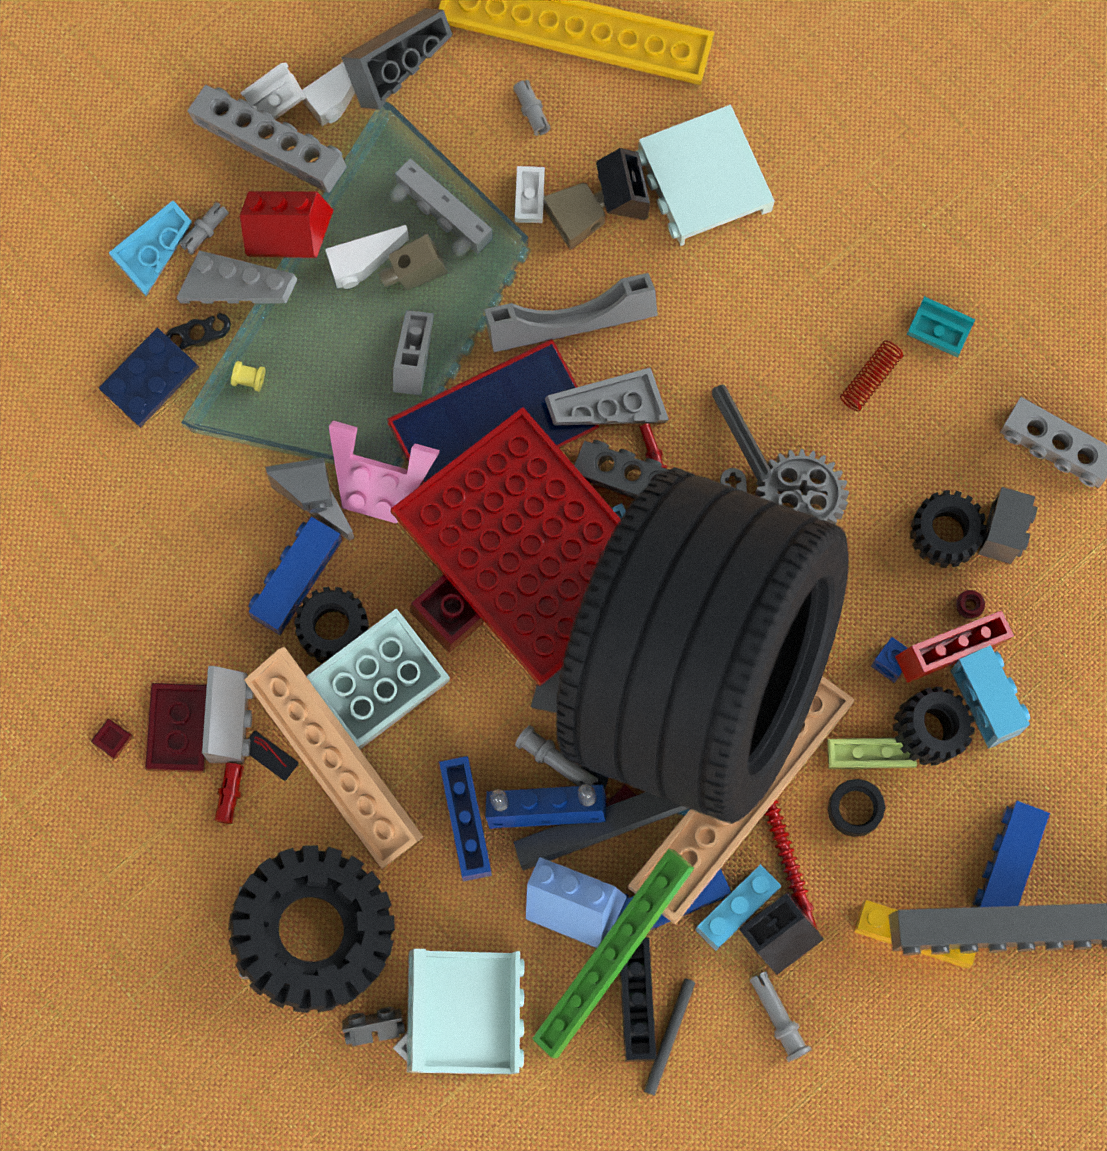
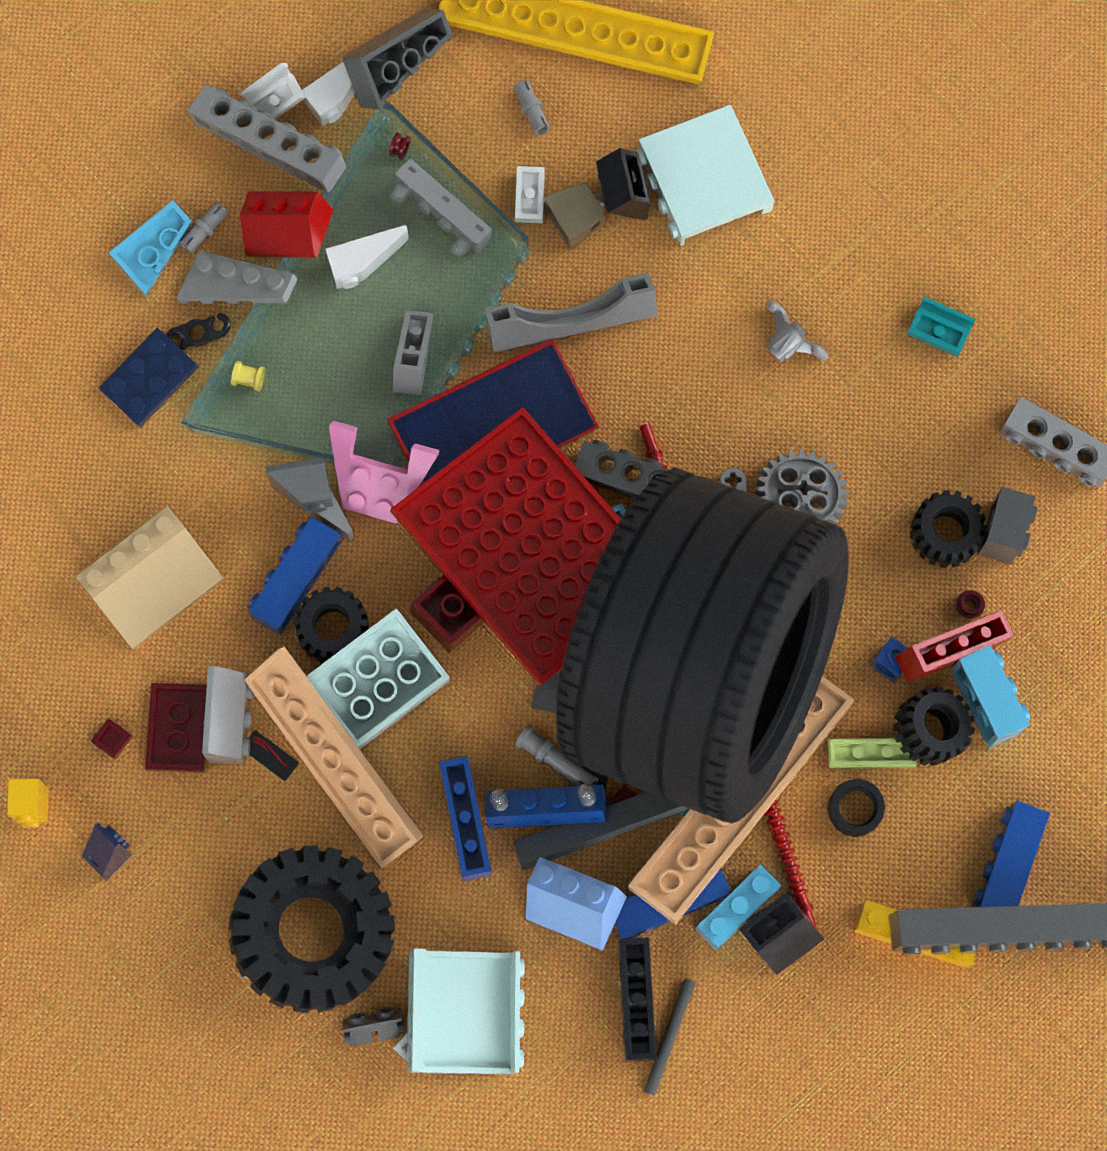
red pin [214,763,244,824] -> none
dark tan torso [379,234,448,290] -> none
bright green plate [532,849,694,1058] -> none
light grey wing [545,367,669,425] -> none
dark grey axle [712,385,771,481] -> none
light grey pin [749,971,812,1062] -> none
red piece [840,340,904,412] -> none
none -> yellow brick [7,779,49,828]
none -> tan slope [76,506,224,650]
none -> dark blue slope [82,823,132,881]
none -> dark red bush [389,132,411,160]
none -> light grey piece [766,299,829,362]

